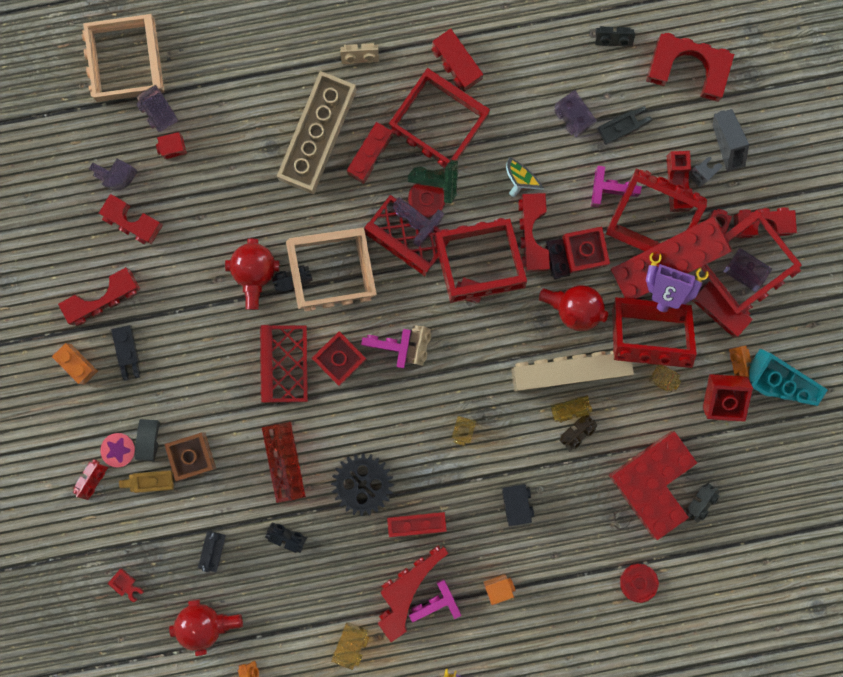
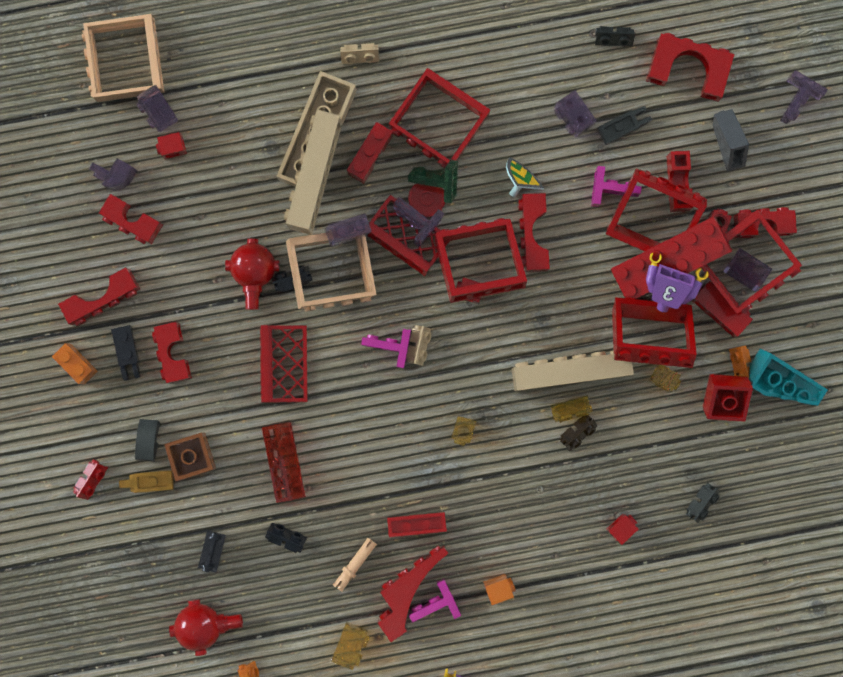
coral sticker [100,433,135,468] -> none
red plate [107,568,144,602] -> none
red brick [312,331,367,386] -> none
black gear [331,453,394,516] -> none
red brick [431,28,484,92] -> none
black brick [501,483,535,526] -> none
red piece [539,285,609,332] -> none
black hinge [545,239,570,280] -> none
red brick [562,226,610,274] -> none
red piece [608,431,697,540] -> none
red tile [620,563,659,603] -> none
dark grey hinge [689,157,723,188] -> none
none -> red arch [152,322,192,384]
none -> tan brick [284,110,342,235]
none -> clear purple brick [325,213,372,247]
none -> light nougat pin [333,537,377,592]
none -> red brick [606,514,639,545]
none -> clear purple bracket [780,70,828,124]

